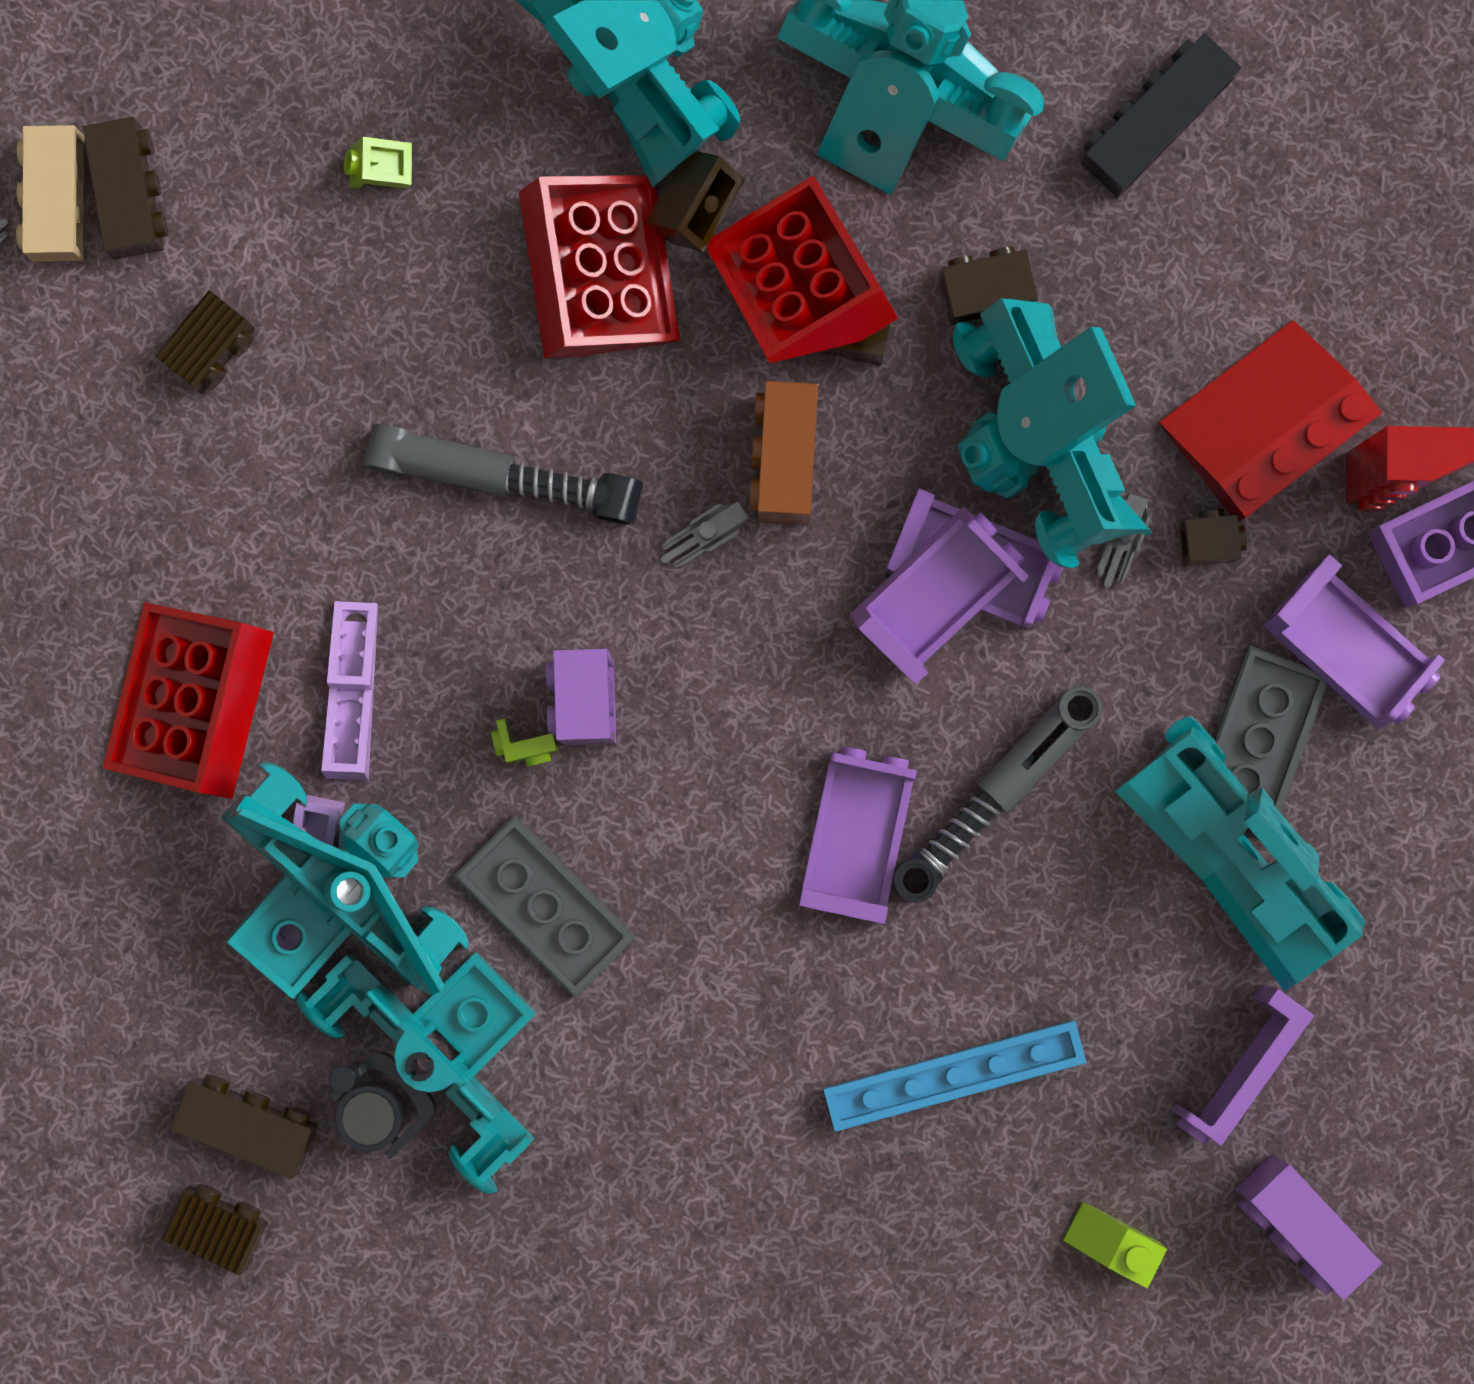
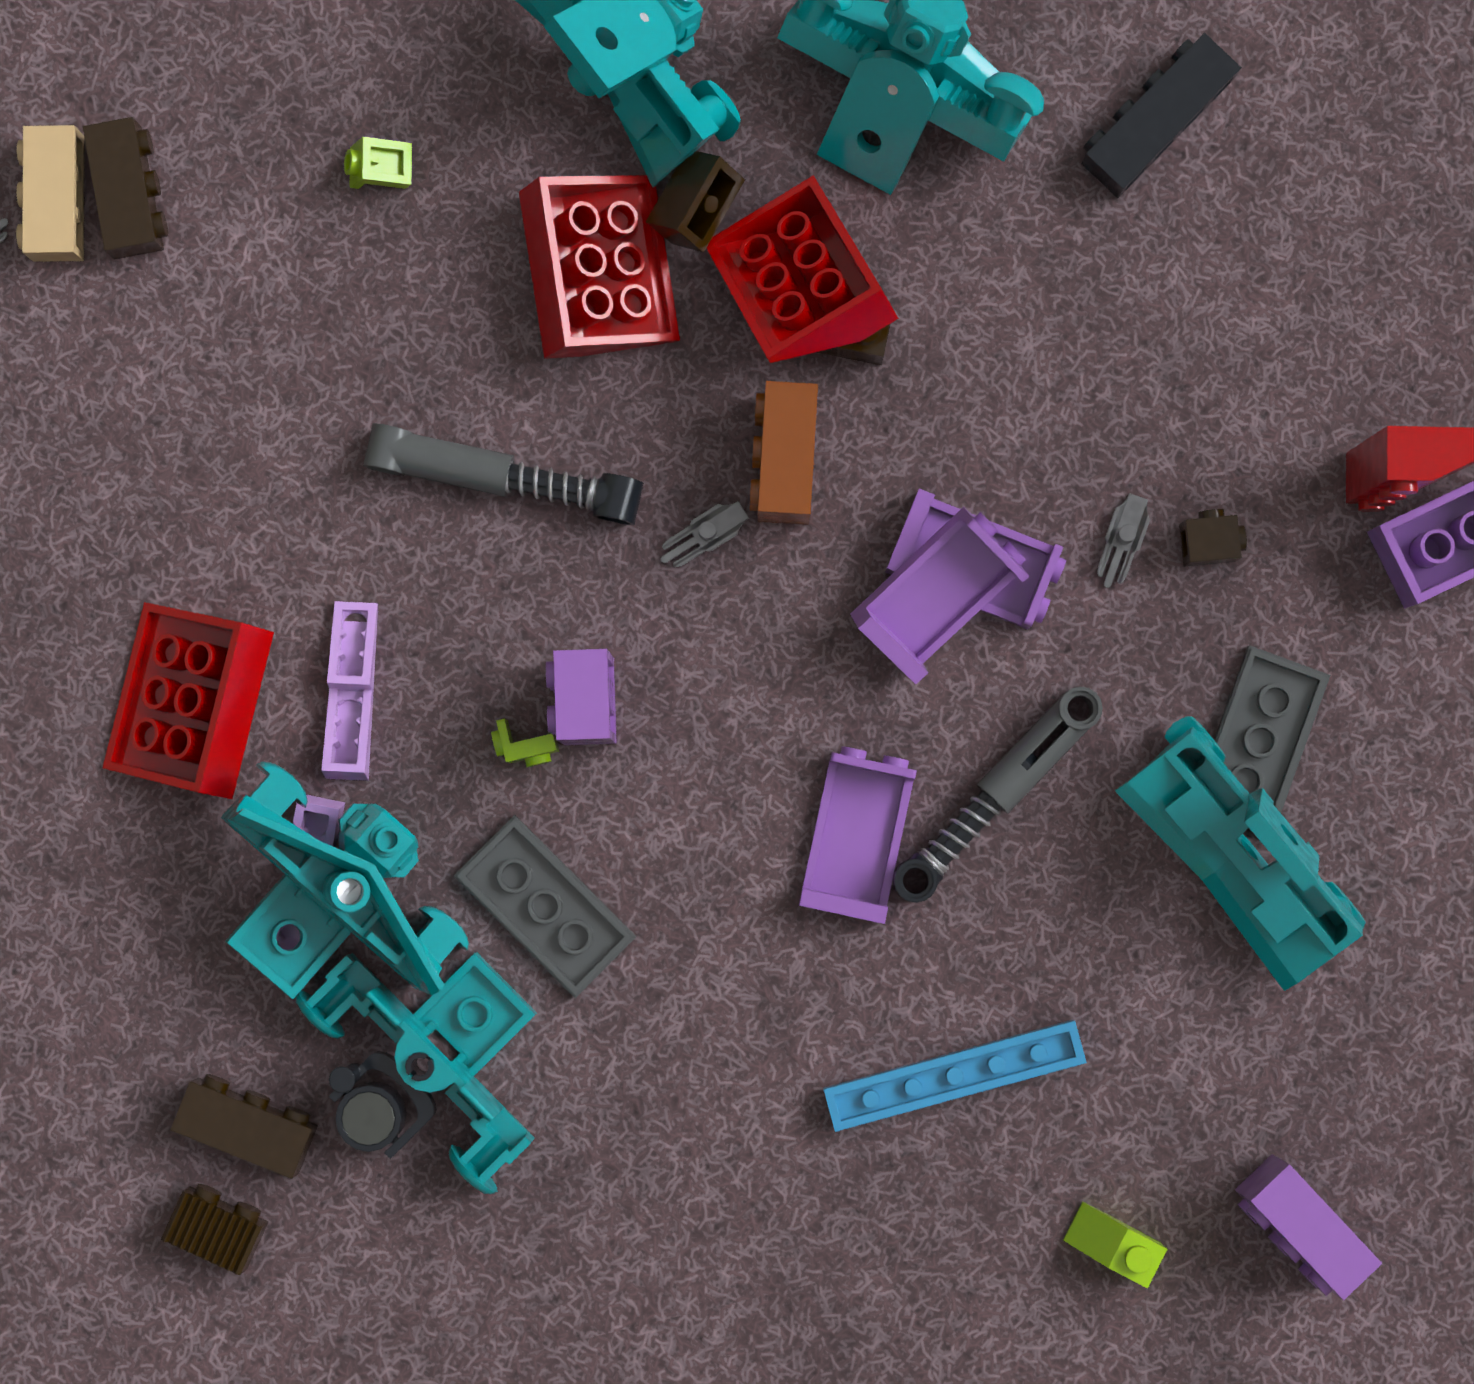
dark brown brick [155,290,255,394] -> none
dark brown brick [940,246,1038,325] -> none
teal piece [953,298,1153,569] -> none
red slope [1159,320,1382,523] -> none
medium lavender panel [1171,984,1314,1146] -> none
medium lavender panel [1262,554,1445,729] -> none

